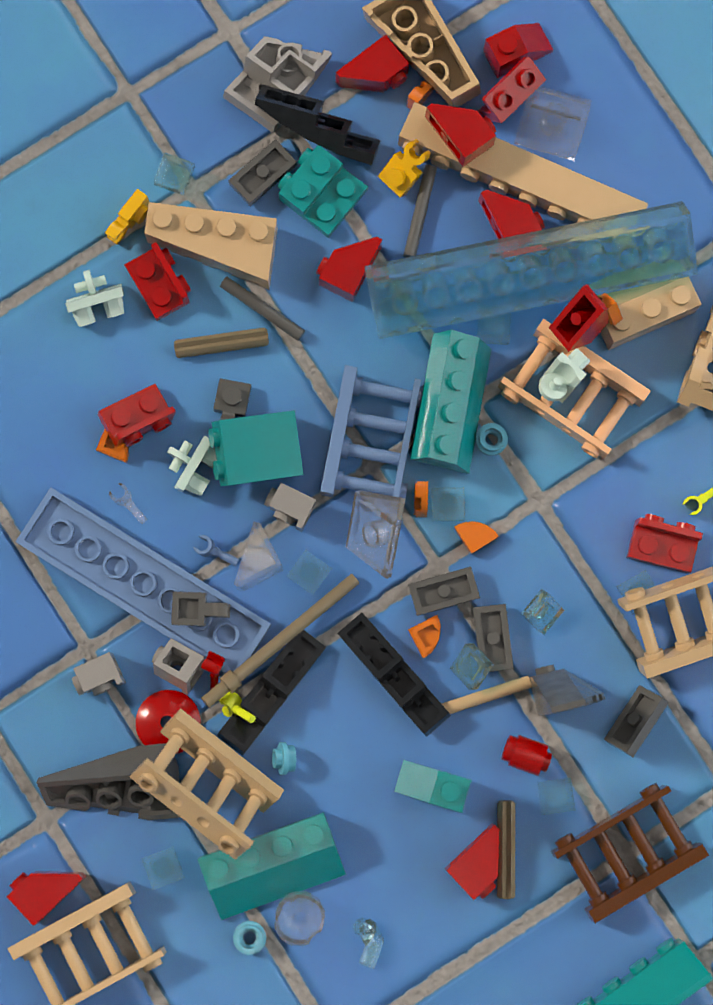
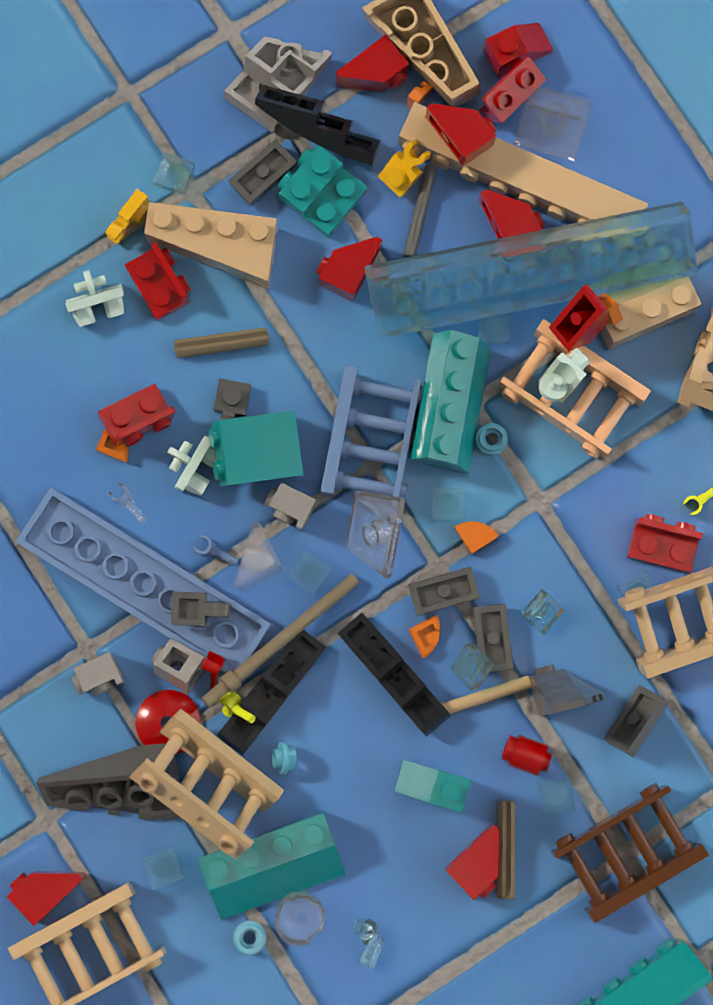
dark grey bar [220,277,305,341] -> none
orange tile [414,481,428,517] -> none

